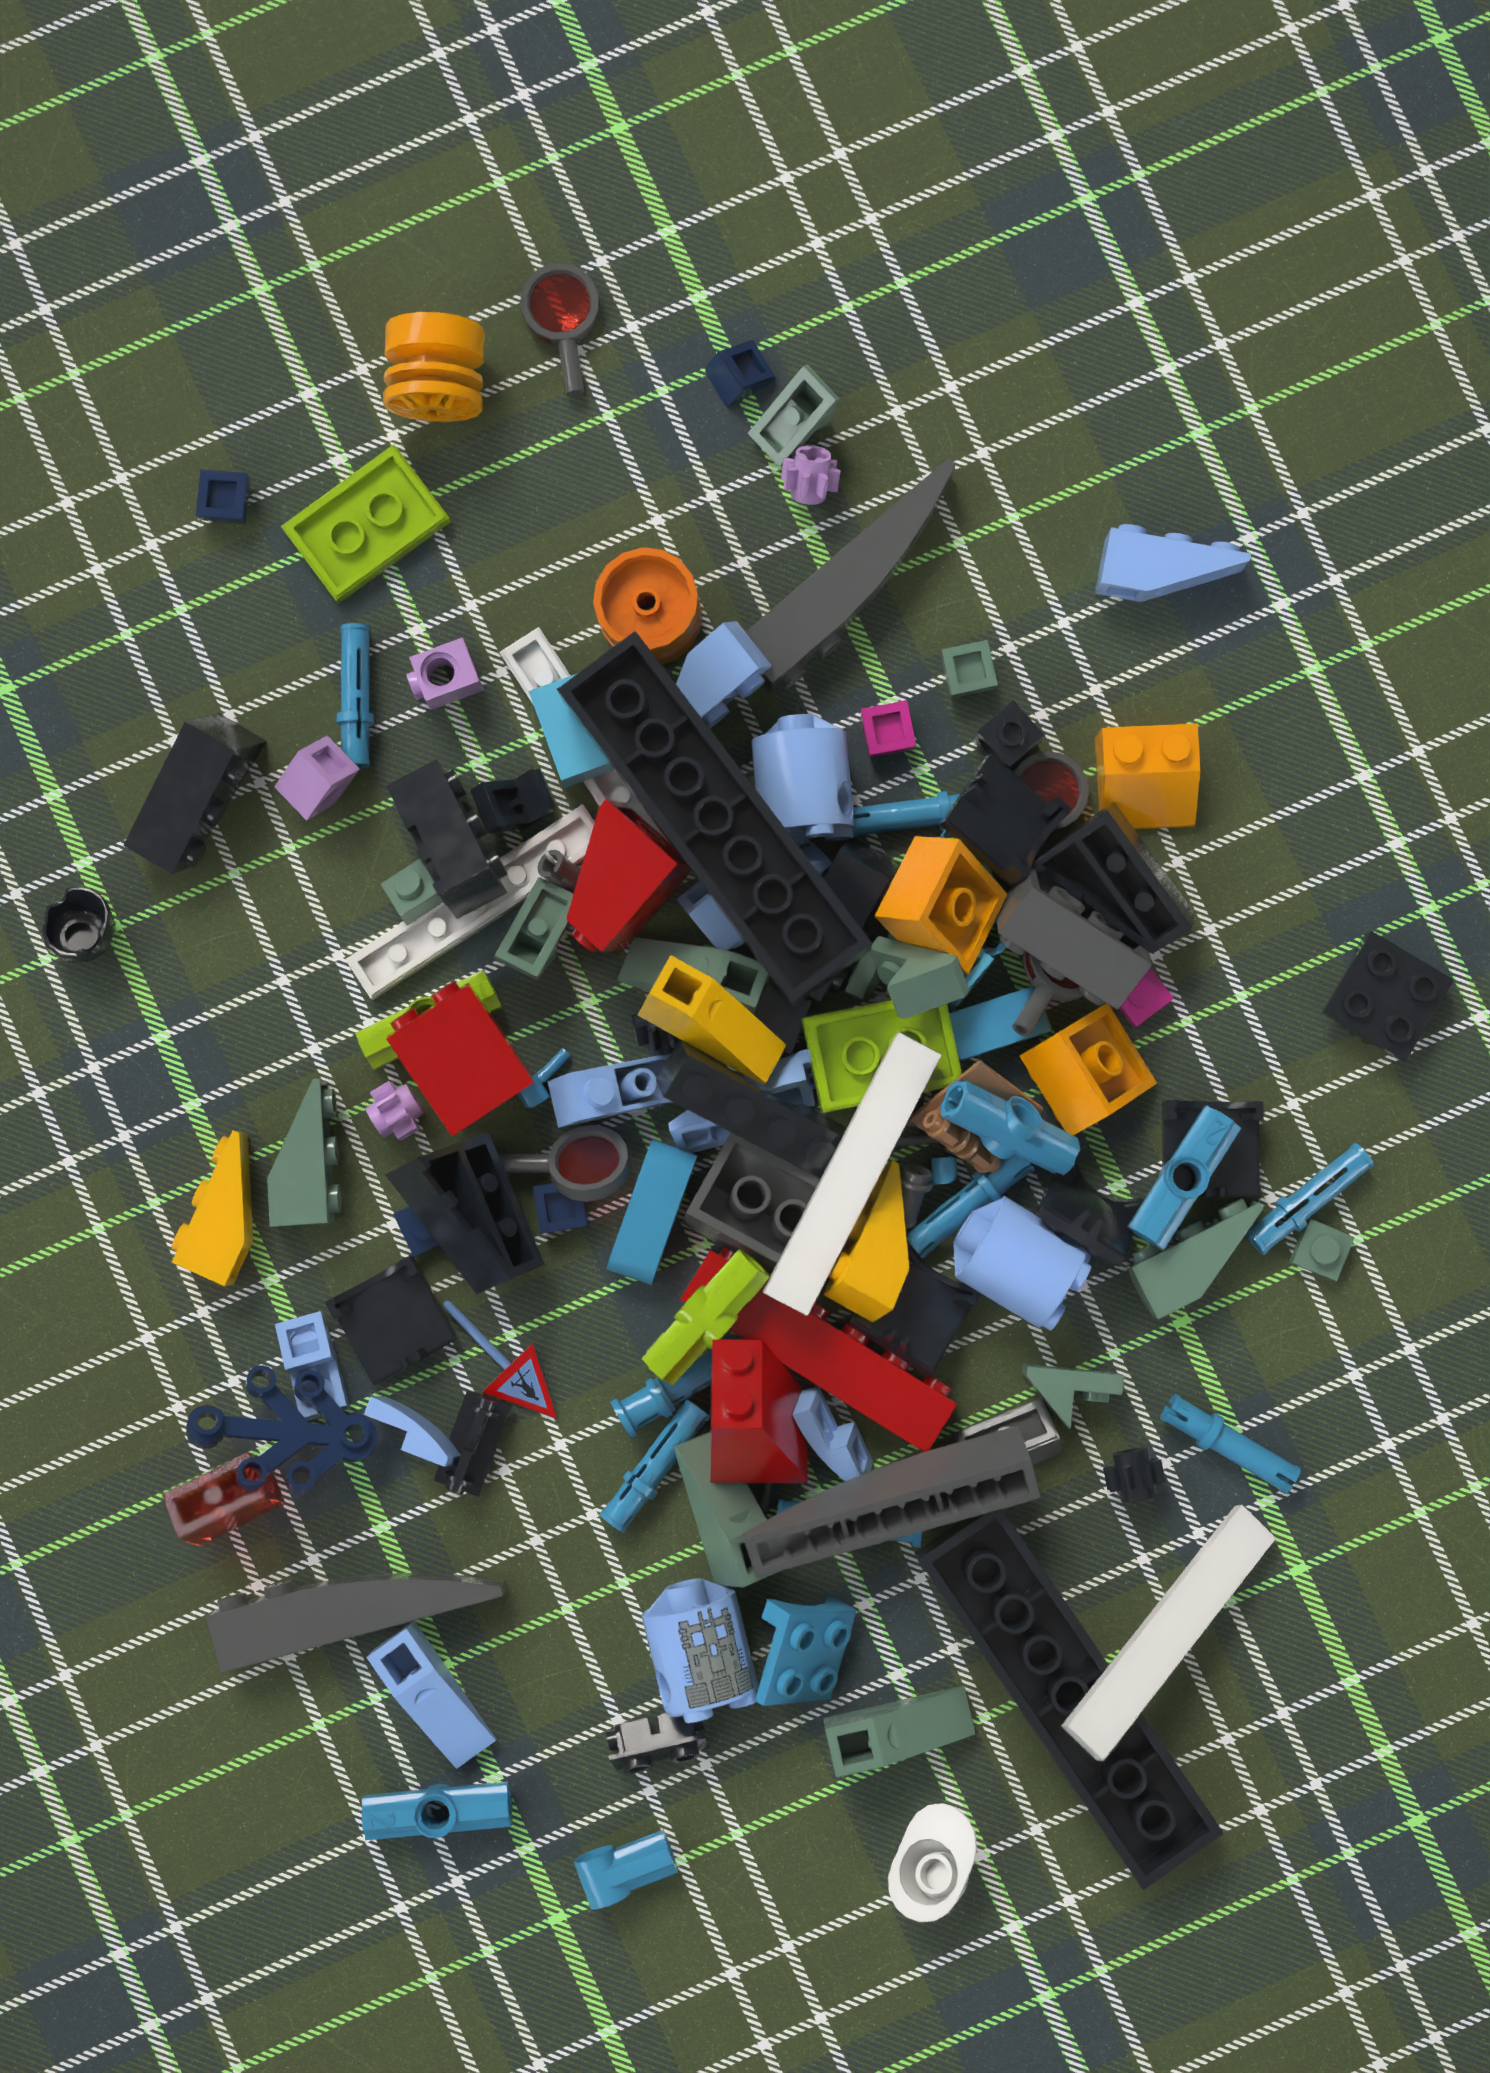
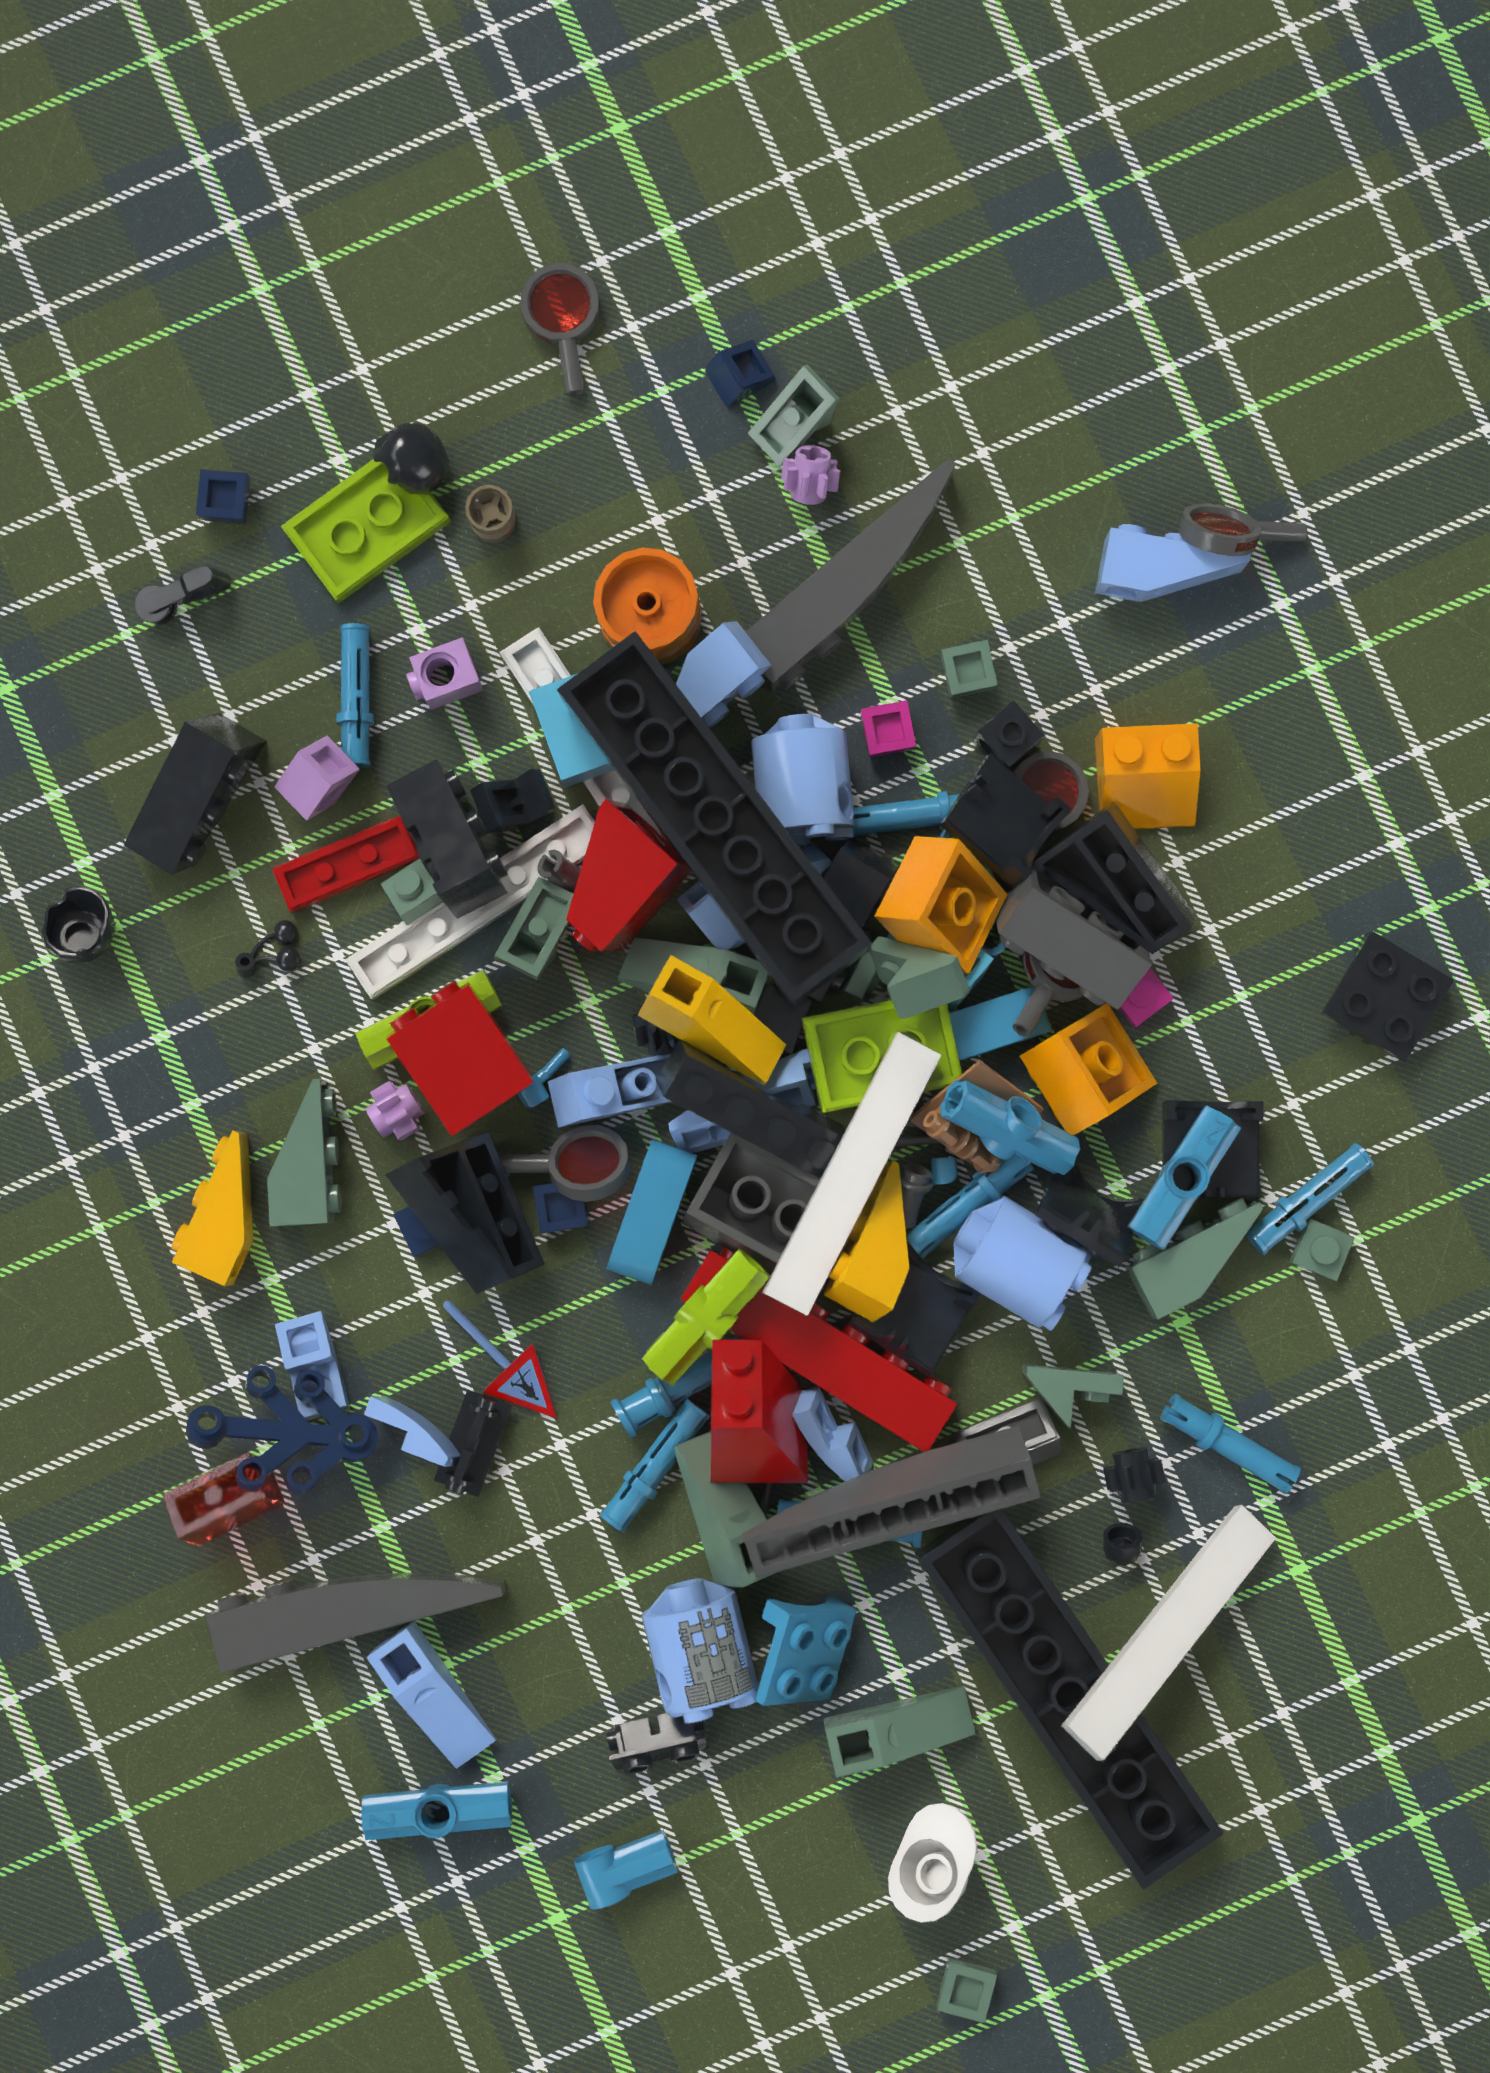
black piece [325,1255,459,1386] -> none
light orange wheel [383,312,485,422] -> none
none -> piece [135,565,232,625]
none -> black piece [235,920,300,978]
none -> red tile [272,815,420,914]
none -> black hair [373,423,449,495]
none -> dark tan wheel [465,485,516,543]
none -> sand green plate [936,1957,997,2023]
none -> black hinge [1103,1523,1142,1566]
none -> dark grey piece [1178,503,1307,556]

